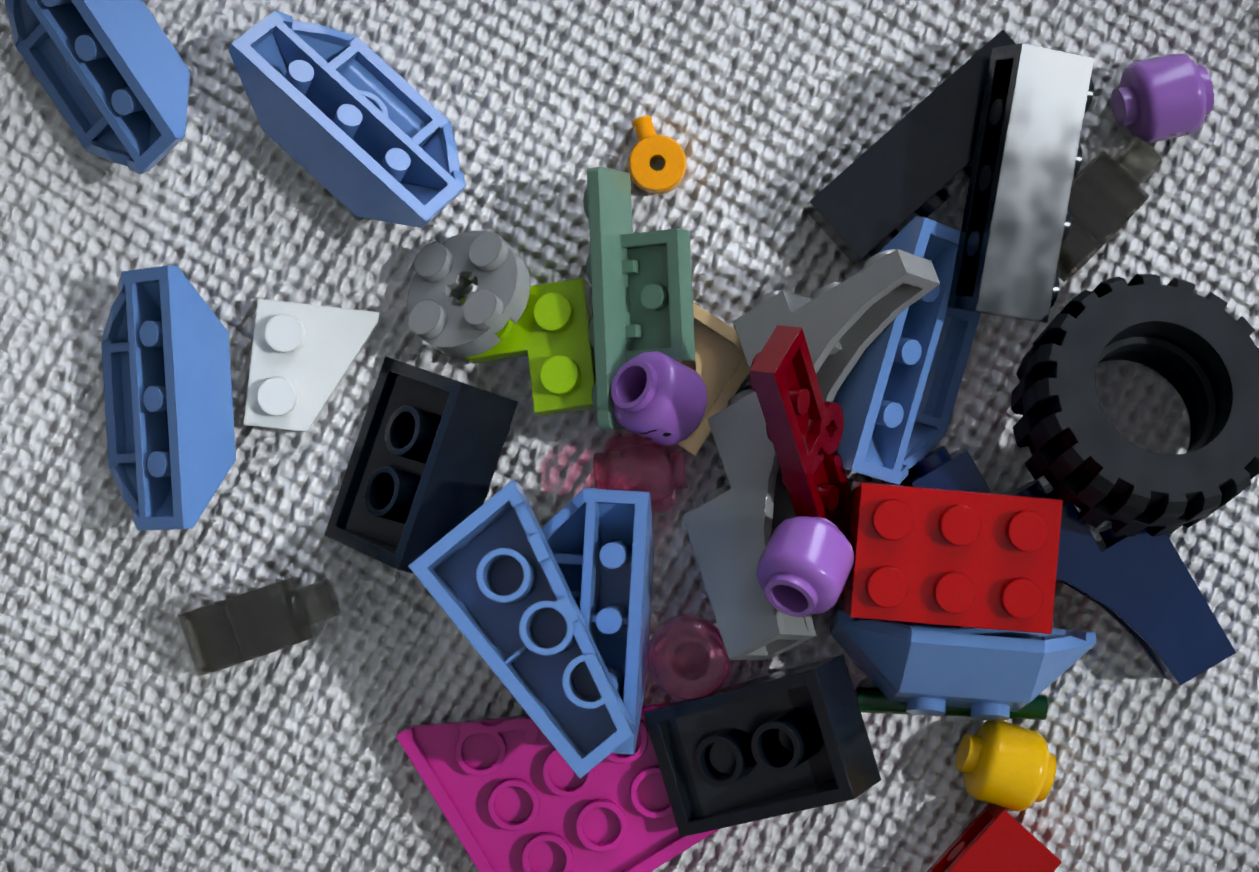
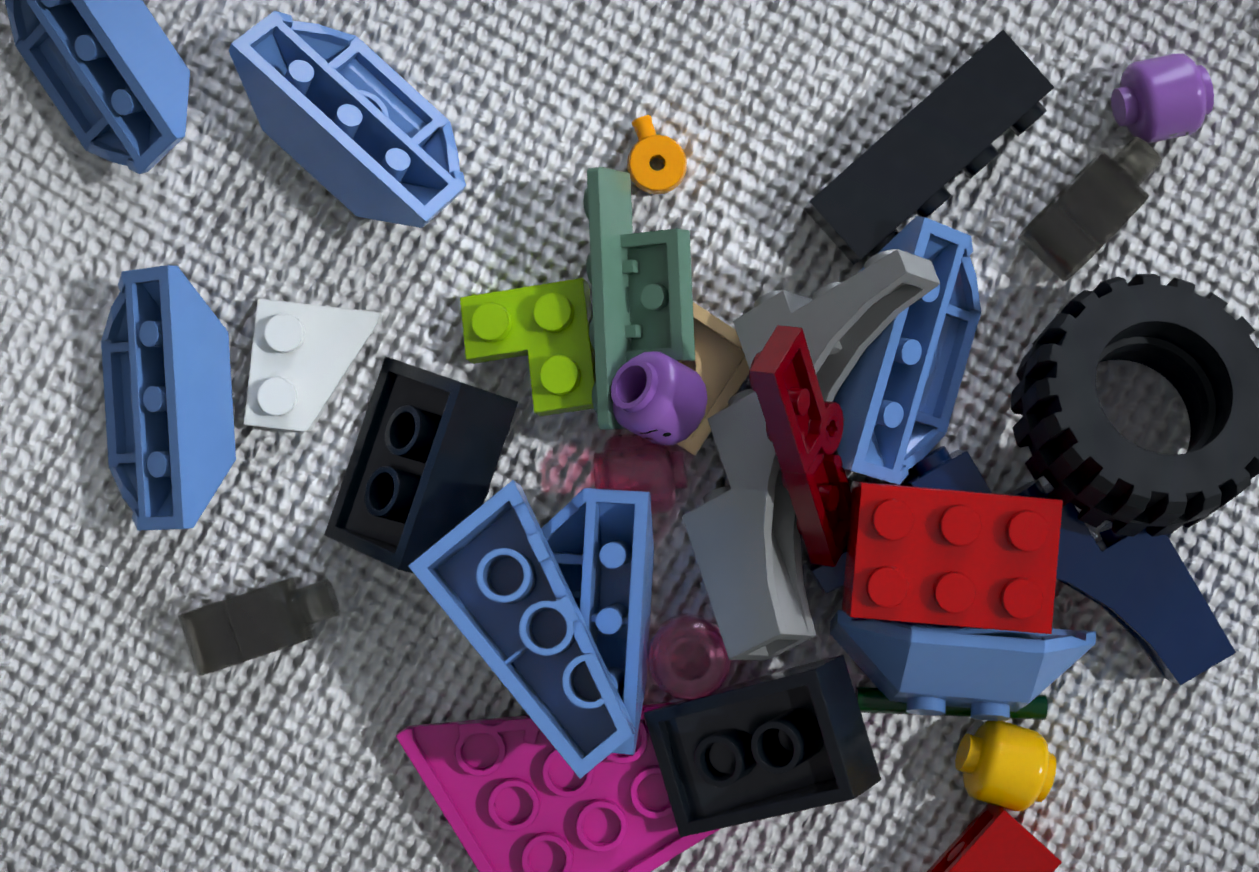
light grey plate [407,231,530,358] -> none
medium lavender head [756,516,855,617] -> none
brick [948,43,1094,323] -> none

